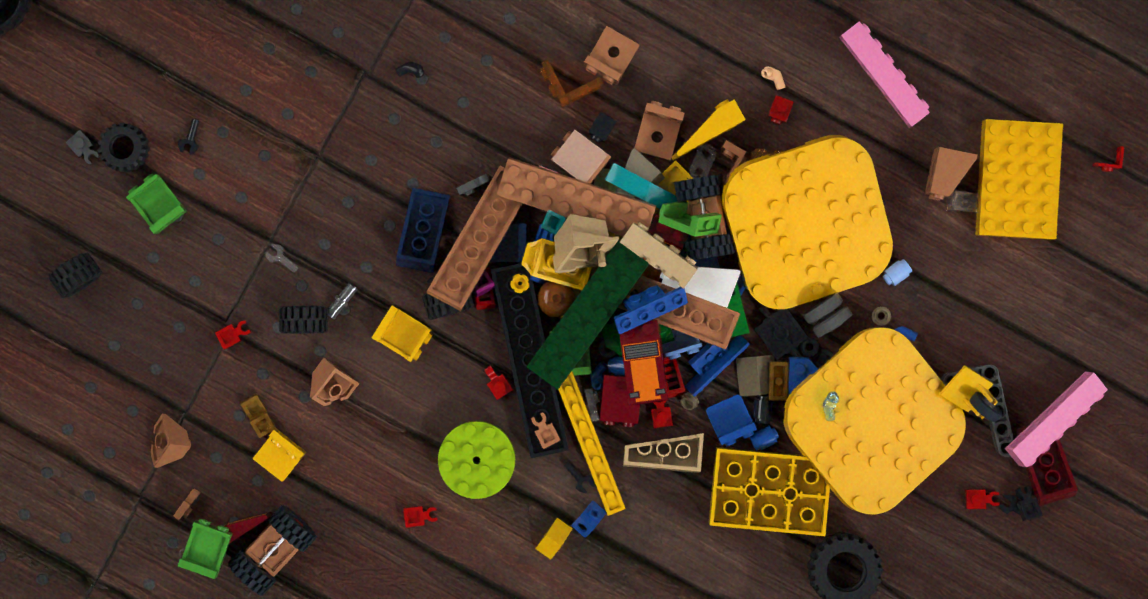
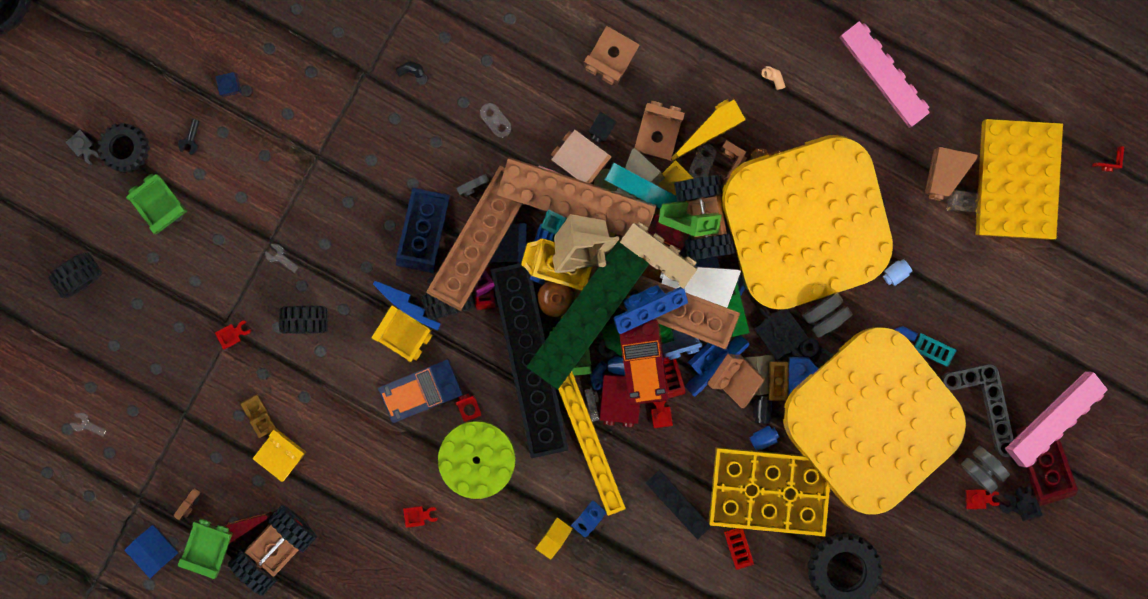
nougat slope [150,414,191,468] -> none
nougat slope [310,358,359,406] -> none
dark grey pin [328,282,358,320] -> none
red plate [484,365,513,400] -> none
yellow plate [510,274,529,293] -> none
nougat plate [531,412,560,449] -> none
clear orange bracket [540,60,604,108] -> none
black bar [564,461,594,494] -> none
tan wedge [623,433,704,473] -> none
dark tan plate [680,392,699,410] -> none
blue bracket [706,395,757,447] -> none
red bracket [767,95,794,125] -> none
clear light blue arm [823,391,839,421] -> none
dark tan plate [872,307,891,326] -> none
yellow plate [940,365,1002,422] -> none
none -> clear bar [70,413,107,437]
none -> blue slope [124,525,179,578]
none -> dark blue brick [215,72,242,97]
none -> blue slope [373,281,441,331]
none -> slope [378,359,463,423]
none -> red bracket [455,393,481,422]
none -> clear plate [480,103,511,138]
none -> black plate [645,470,711,540]
none -> nougat bracket [707,354,765,408]
none -> red slope [724,528,754,570]
none -> teal slope [914,333,957,367]
none -> dark grey wheel [960,445,1010,494]

